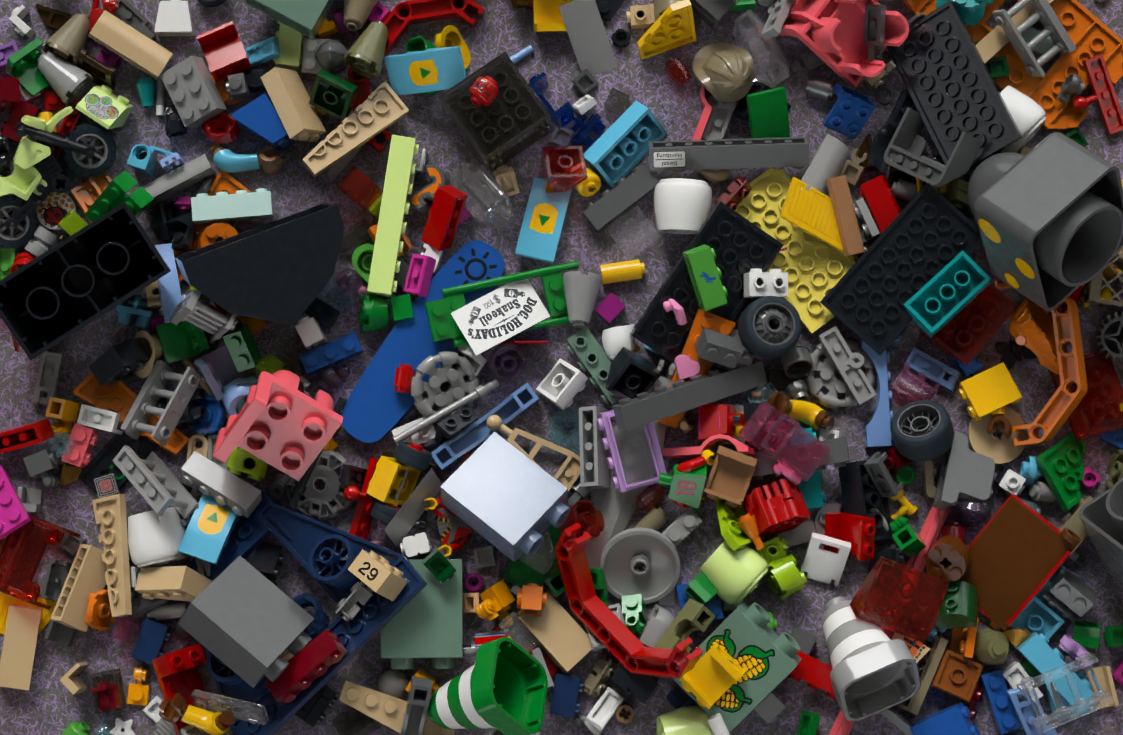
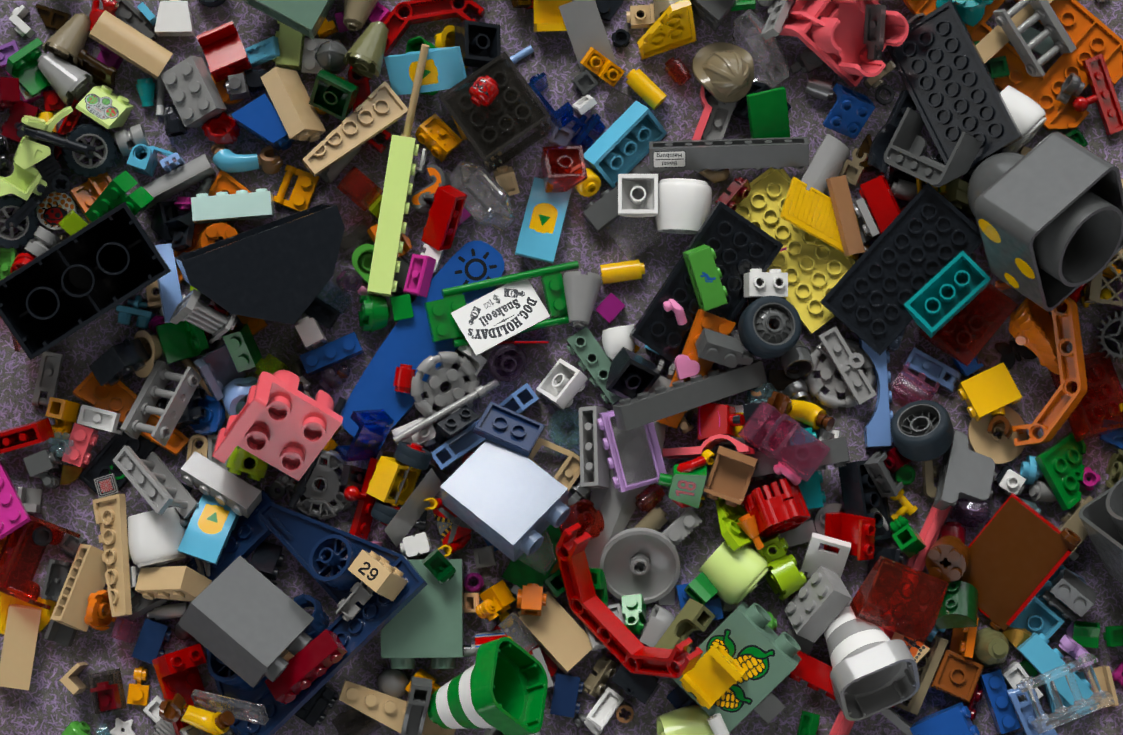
none -> black plate [32,526,53,546]
none -> light grey wheel [114,123,150,157]
none -> medium azure tile [137,2,157,25]
none -> light orange plate [273,164,320,212]
none -> clear blue panel [335,409,394,462]
none -> tan bar [400,44,429,138]
none -> light orange bracket [415,113,463,162]
none -> black brick [455,20,501,69]
none -> dark blue tile [473,401,545,457]
none -> light orange slope [580,47,625,87]
none -> white brick [618,174,658,218]
none -> yellow brick [626,69,667,110]
none -> light grey brick [784,566,852,643]

